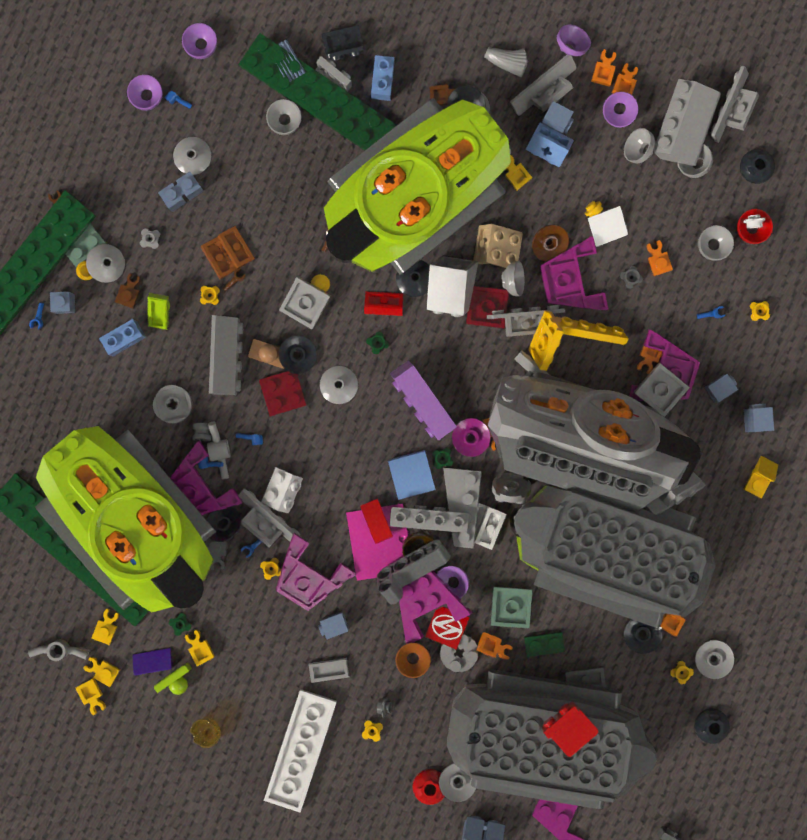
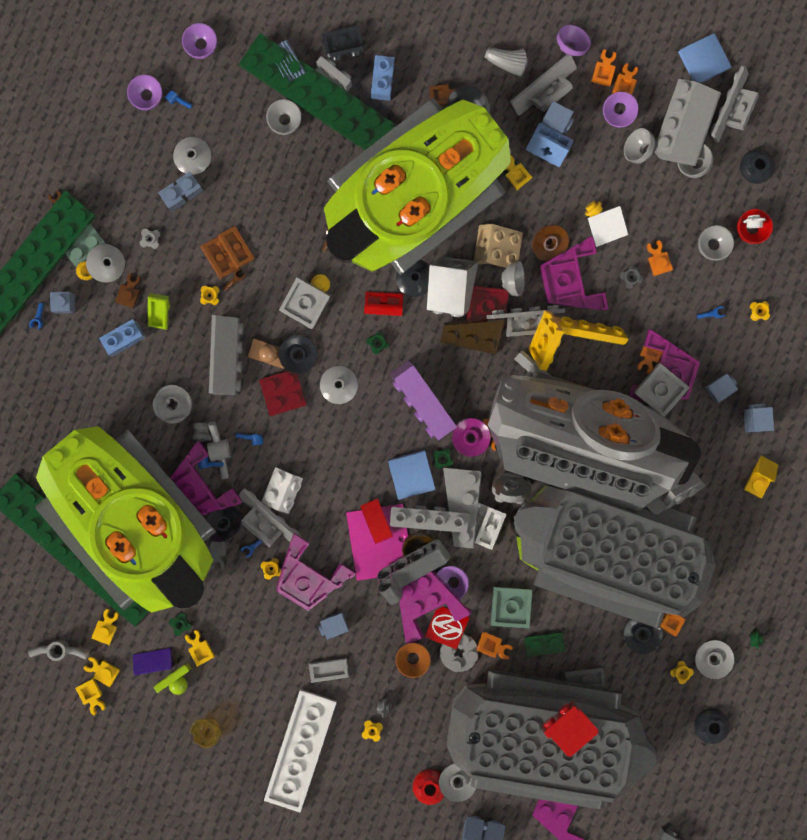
none -> dark brown wing [440,318,505,354]
none -> medium blue slope [678,33,731,83]
none -> dark green plate [750,629,763,650]

